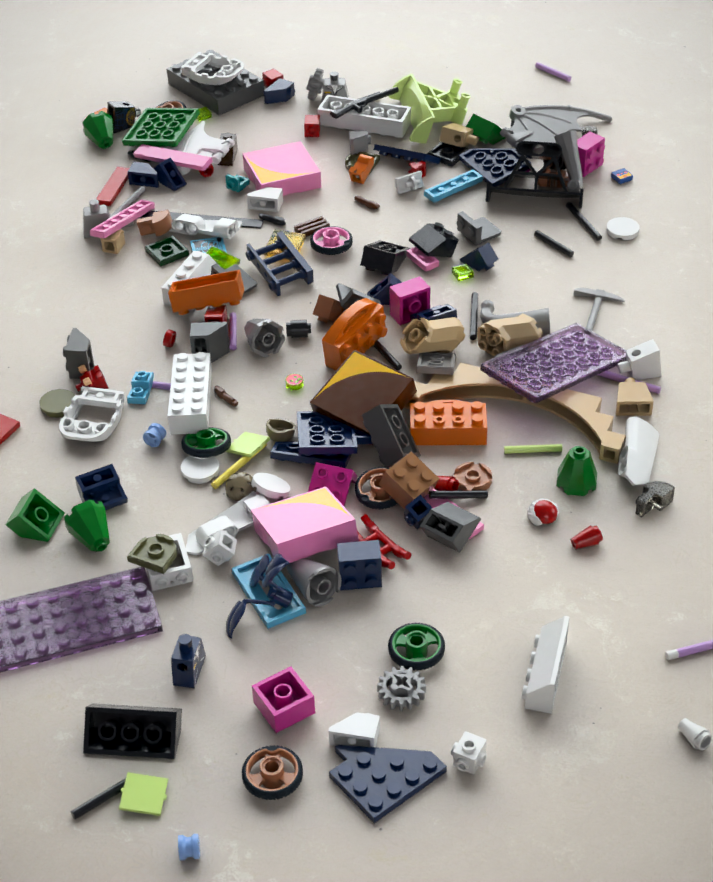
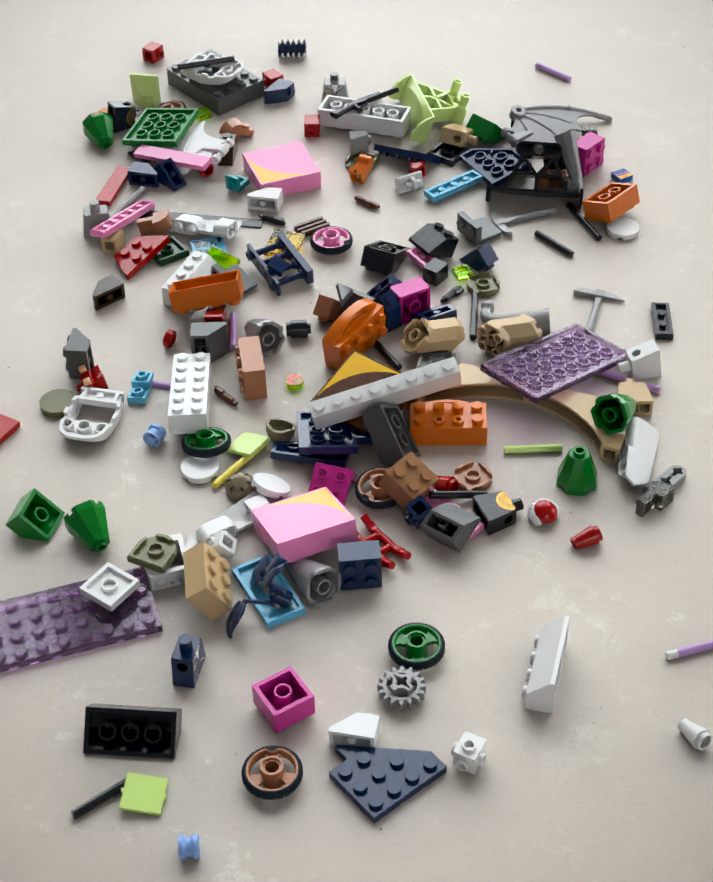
dark blue brick [75,464,128,510] -> none
light grey gear [306,68,324,100] -> none
none -> white plate [79,562,140,612]
none -> dark brown slope [92,275,126,311]
none -> wing [114,235,170,280]
none -> yellowish green slope [129,73,161,108]
none -> red brick [142,41,164,64]
none -> black bar [177,56,235,70]
none -> tan brick [183,541,233,621]
none -> nougat brick [219,118,254,141]
none -> nougat brick [235,336,267,401]
none -> dark blue tile [266,254,290,277]
none -> dark blue piece [278,39,306,57]
none -> white brick [308,357,461,430]
none -> dark blue slope [373,290,402,333]
none -> black brick [423,257,448,287]
none -> black piece [440,286,464,304]
none -> olive tile [466,272,500,298]
none -> black torso [473,491,524,536]
none -> light grey piece [492,207,556,238]
none -> orange brick [582,182,640,223]
none -> green cone [591,393,637,435]
none -> tile [651,302,674,340]
none -> light grey beam [656,465,686,494]

